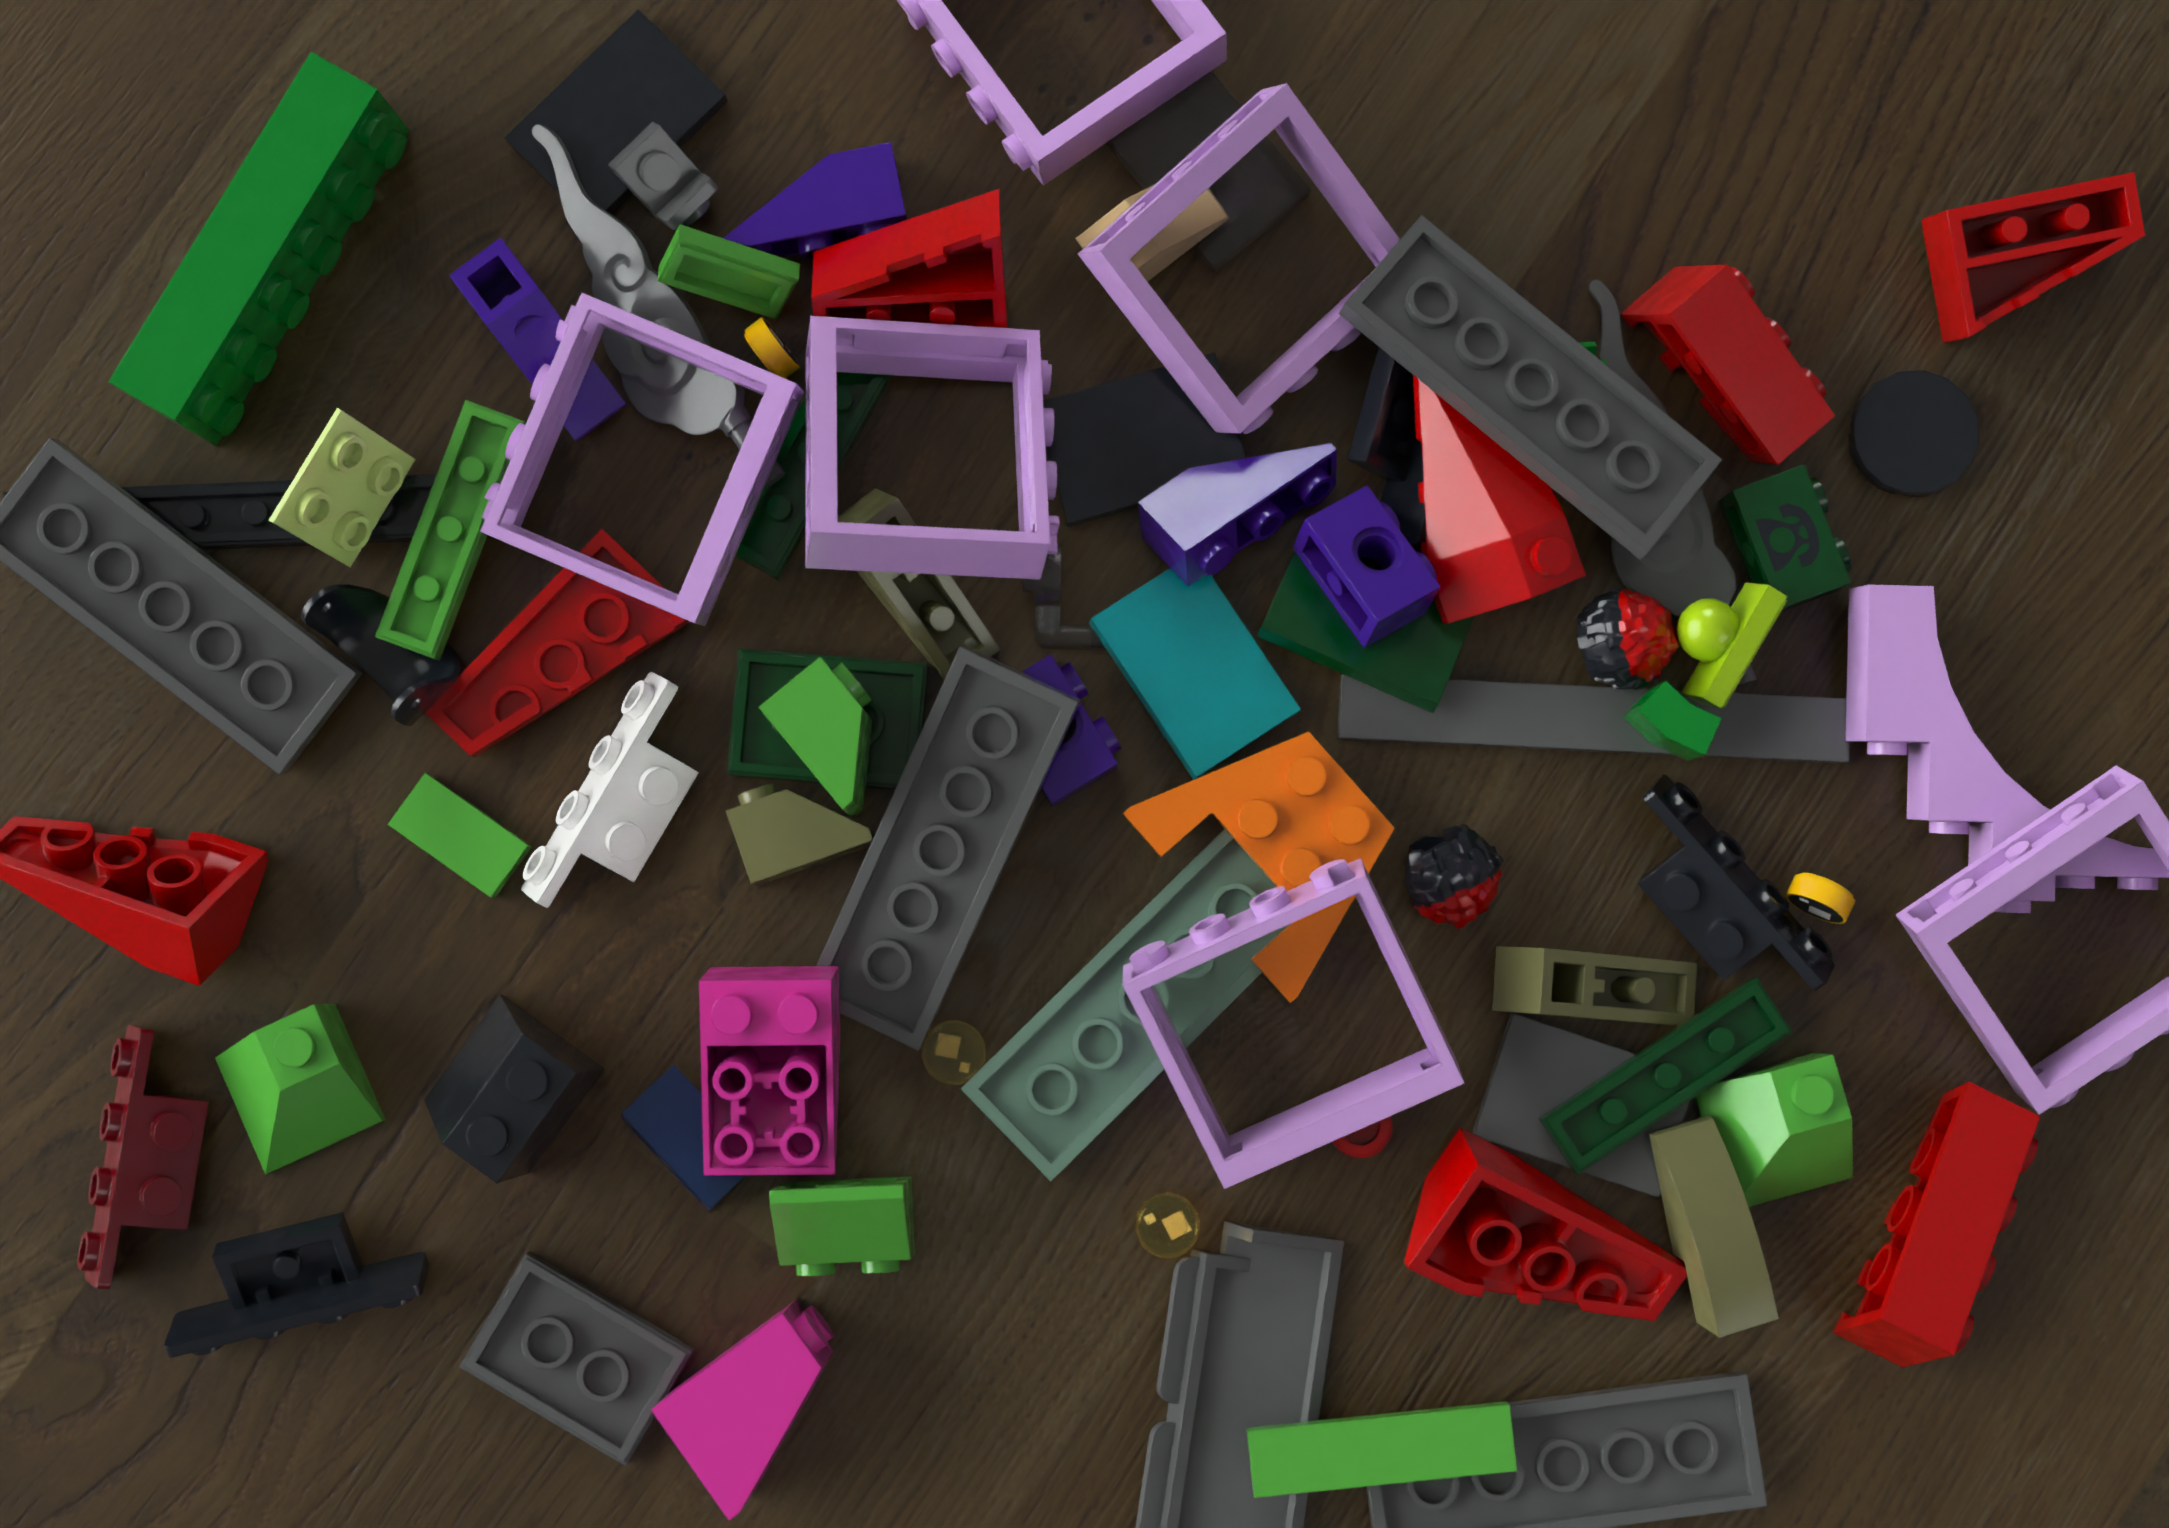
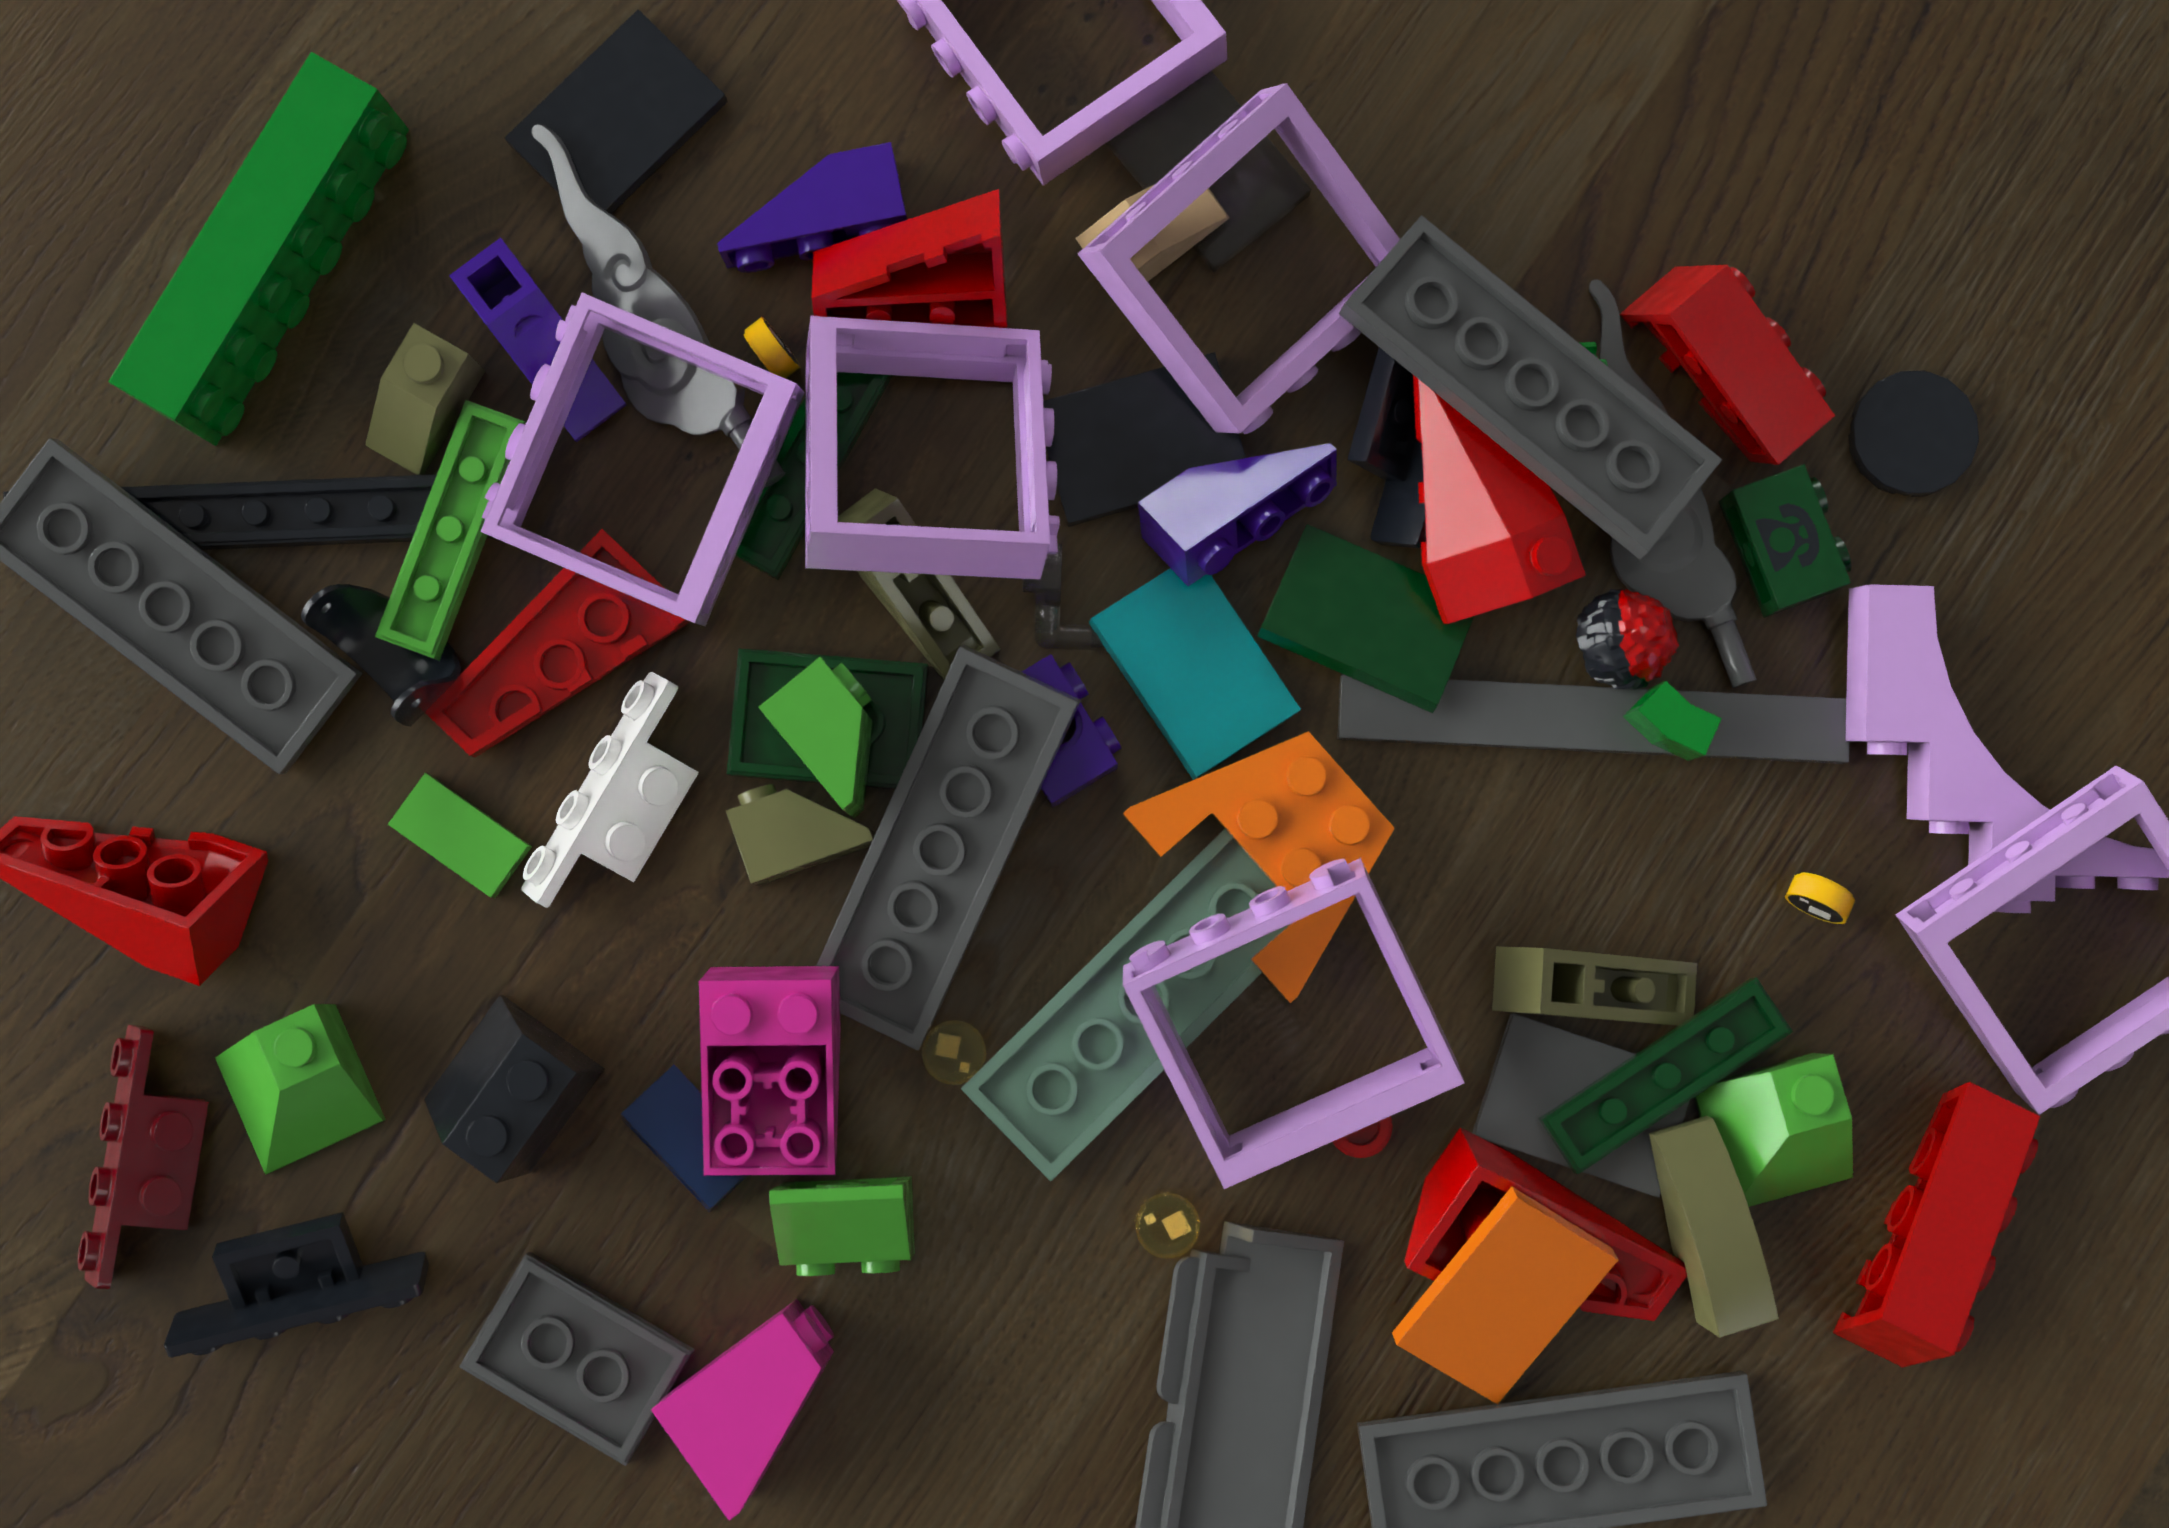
yellowish green hinge [269,408,416,567] -> none
dark grey bracket [608,122,718,230] -> none
bright green tile [657,224,800,320] -> none
bright green tile [1246,1401,1517,1498] -> none
dark purple brick [1292,485,1441,648] -> none
black piece [1404,824,1504,929] -> none
black bracket [1638,774,1835,991] -> none
lime tile [1676,583,1788,709] -> none
red wedge [1921,172,2145,343] -> none
none -> olive slope [365,323,485,475]
none -> orange tile [1392,1186,1618,1405]

